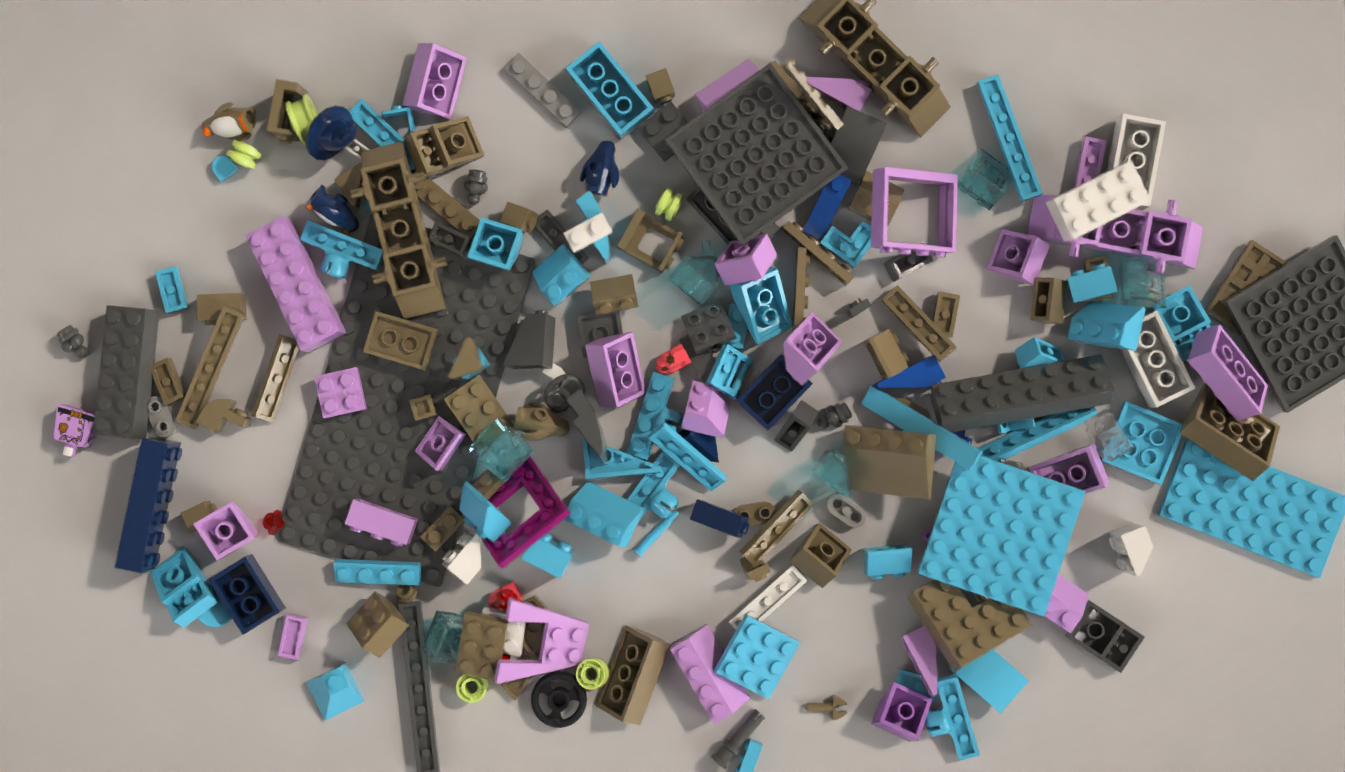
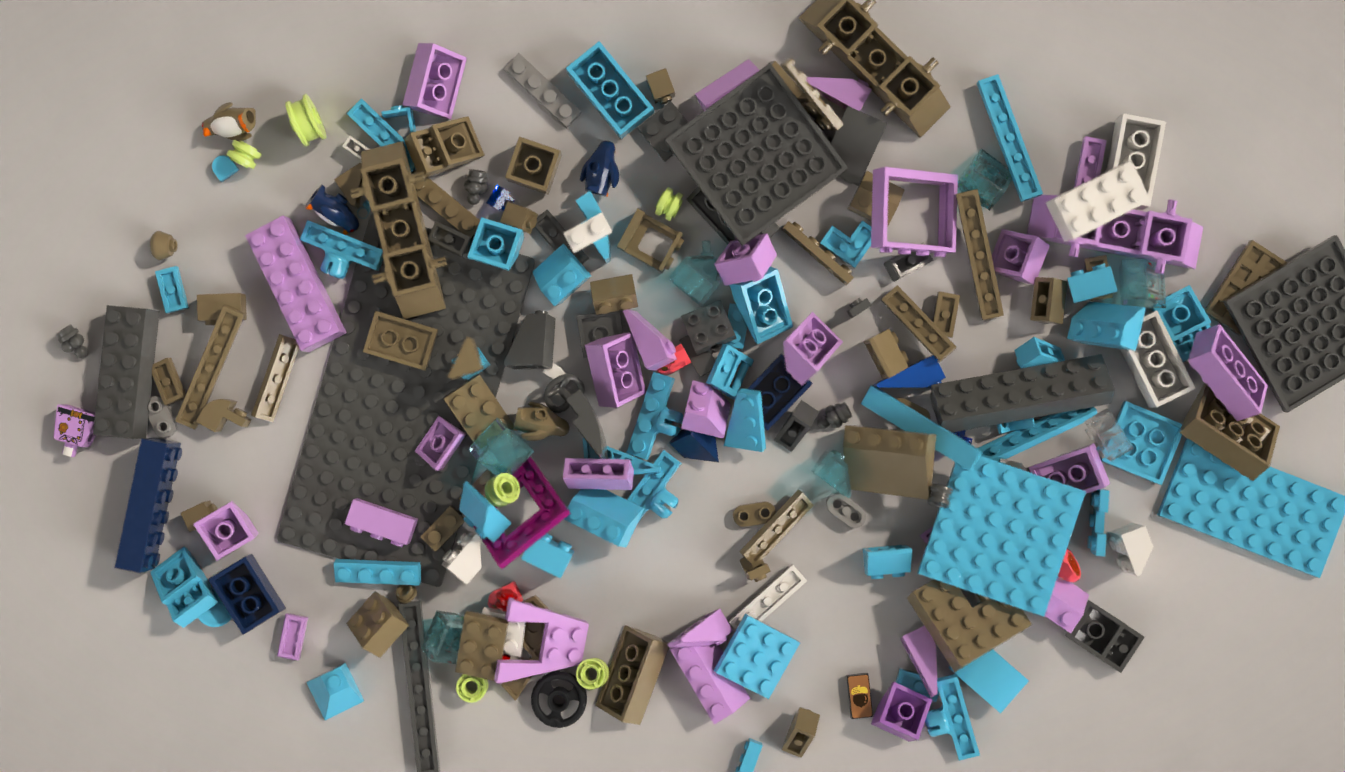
clear red plate [263,510,285,535] -> none
dark tan window [267,79,308,144] -> none
dark blue piece [306,105,357,160] -> none
lavender plate [314,367,367,419] -> none
dark tan plate [409,394,437,421] -> none
medium azure piece [633,510,679,558] -> none
medium azure plate [649,422,727,491] -> none
dark blue brick [690,499,750,538] -> none
dark grey pin [711,709,765,769] -> none
dark tan slope [789,523,852,588] -> none
dark tan plate [792,247,810,333] -> none
blue slope [802,175,852,241] -> none
dark tan bar [806,695,848,720] -> none
none -> dark tan cone [150,231,177,260]
none -> yellowish green wheel [485,473,520,507]
none -> clear blue tile [486,185,515,211]
none -> dark tan brick [505,137,562,195]
none -> lavender brick [563,458,634,490]
none -> lavender slope [623,310,677,371]
none -> lavender slope [668,609,733,648]
none -> medium azure wing [724,388,766,452]
none -> dark tan slope [782,707,820,758]
none -> tile [846,673,873,719]
none -> dark grey wheel [927,484,953,508]
none -> dark tan plate [955,189,1004,320]
none -> coral rock [1058,548,1081,583]
none -> medium azure plate [1087,489,1110,556]

